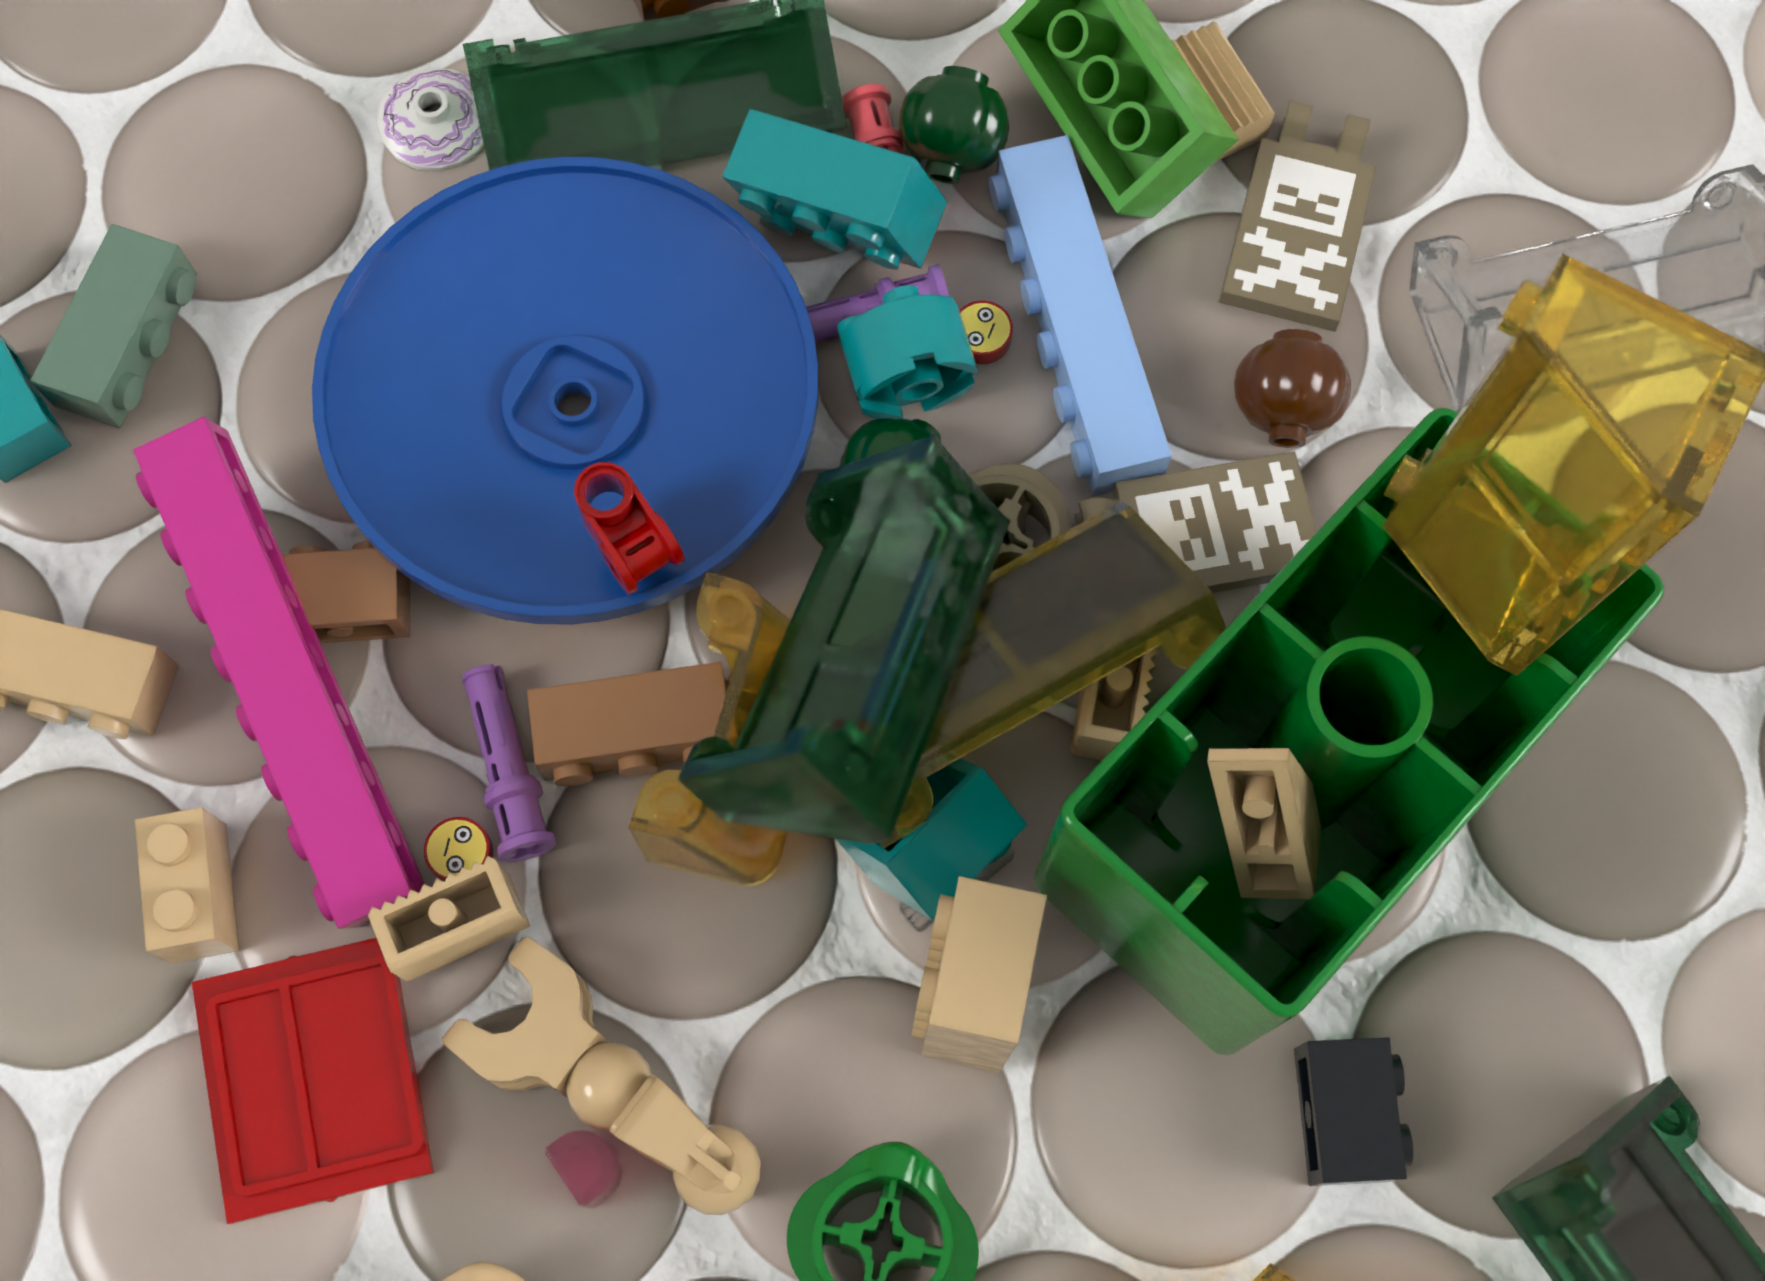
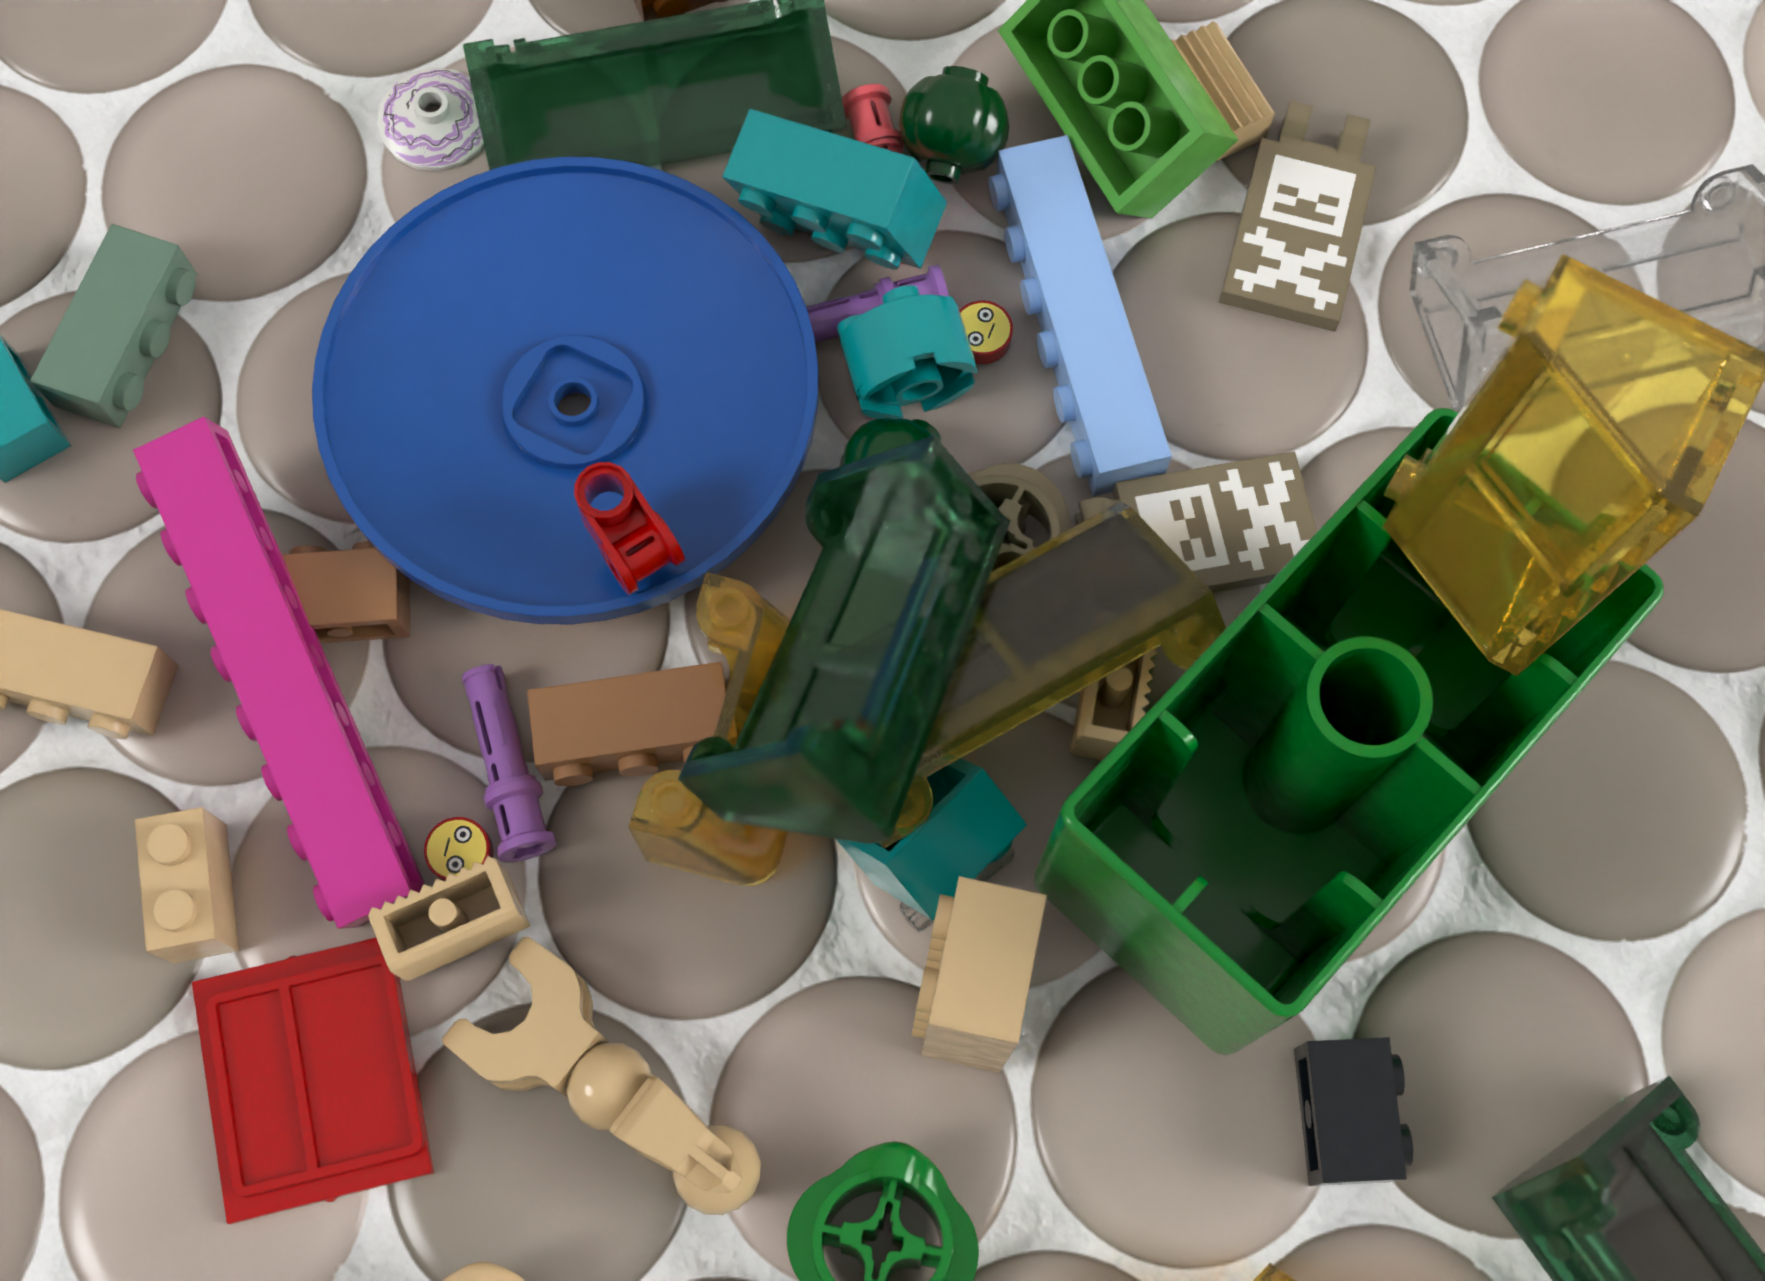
clear pink brick [545,1130,623,1209] -> none
tan slope [1207,748,1321,899] -> none
reddish brown plant [1234,329,1351,448] -> none

